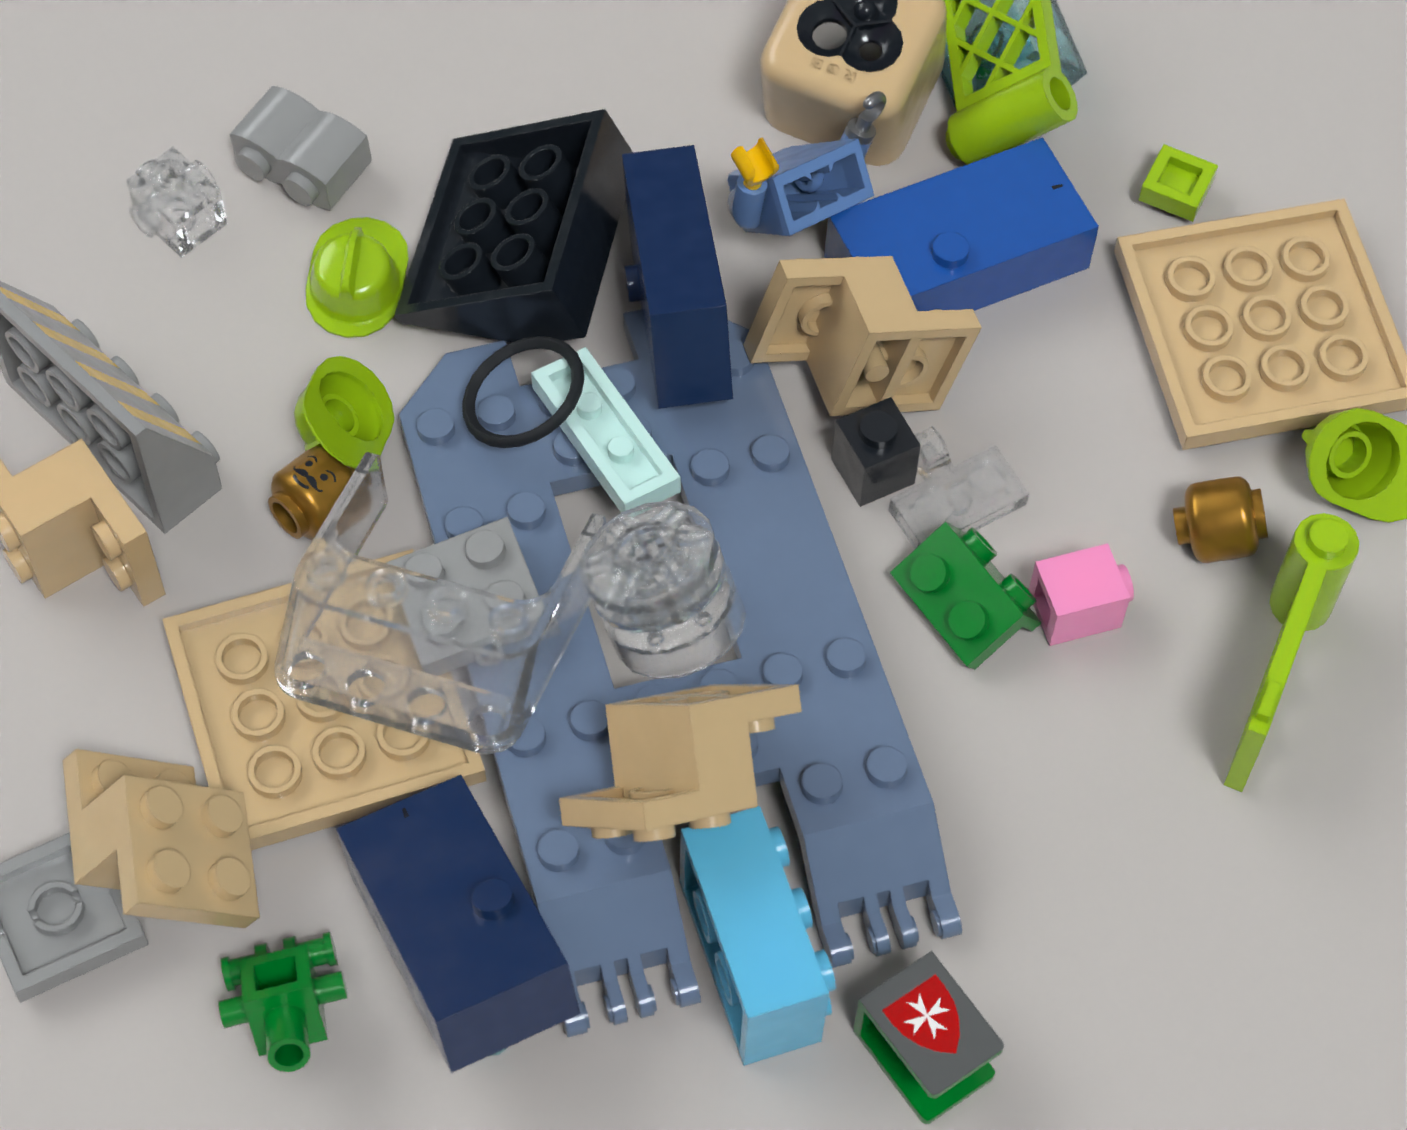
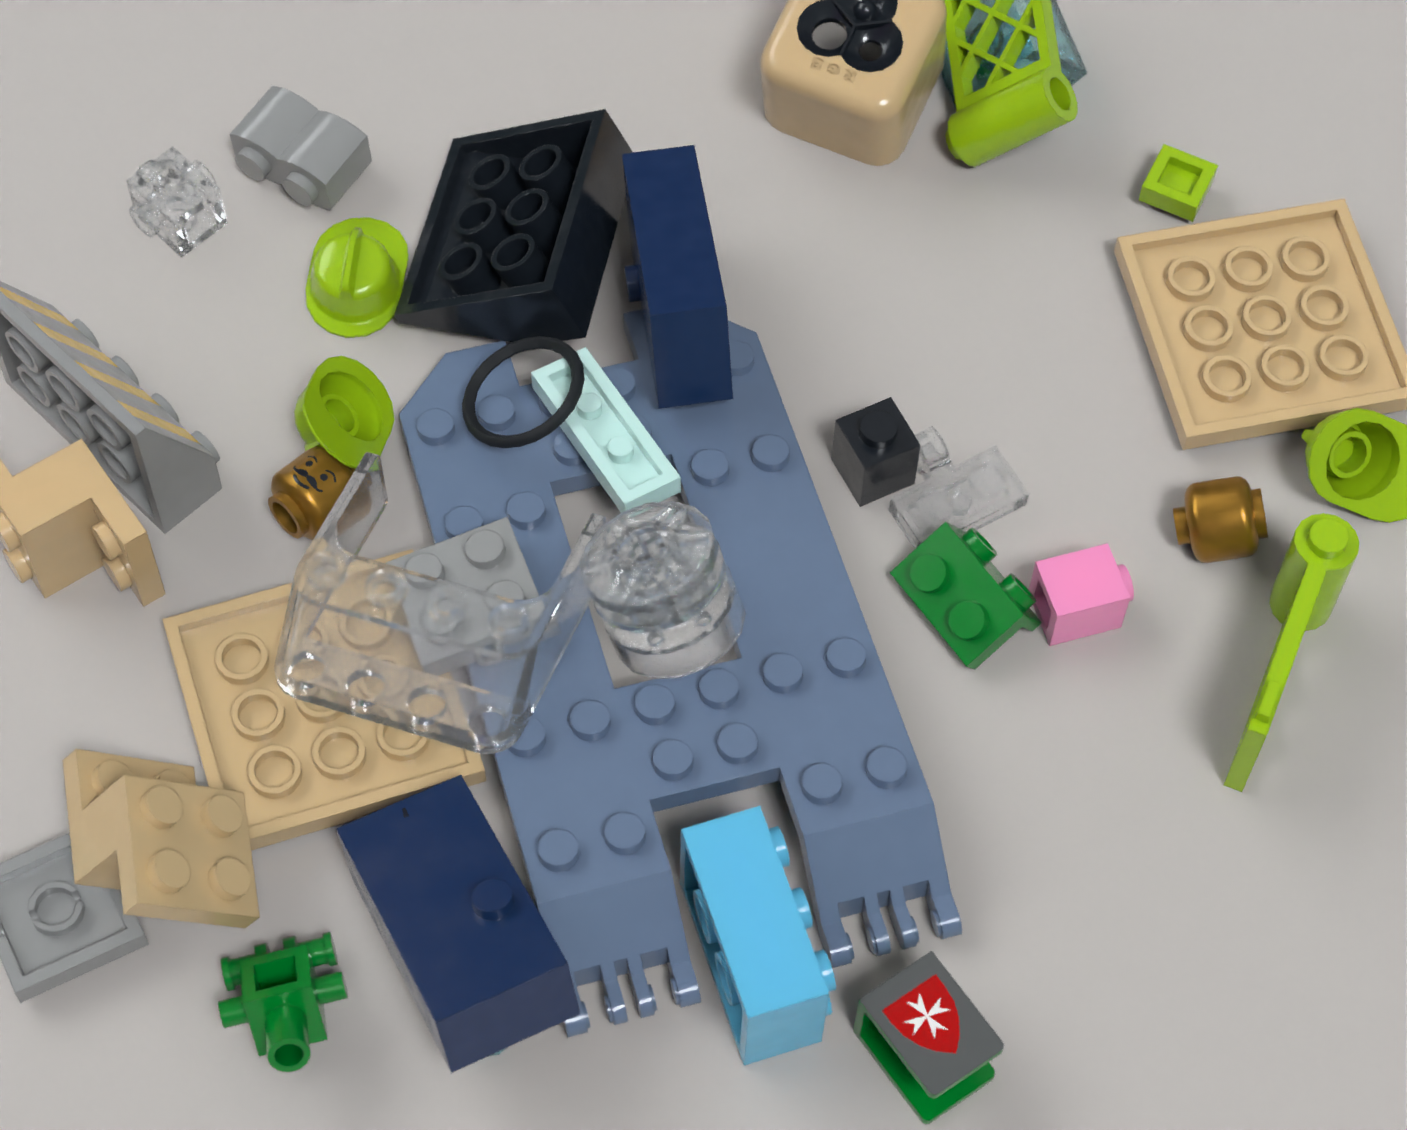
tan bracket [559,684,802,842] -> none
medium blue torso [727,91,887,236] -> none
tan bracket [743,256,982,416] -> none
blue brick [824,137,1099,311] -> none

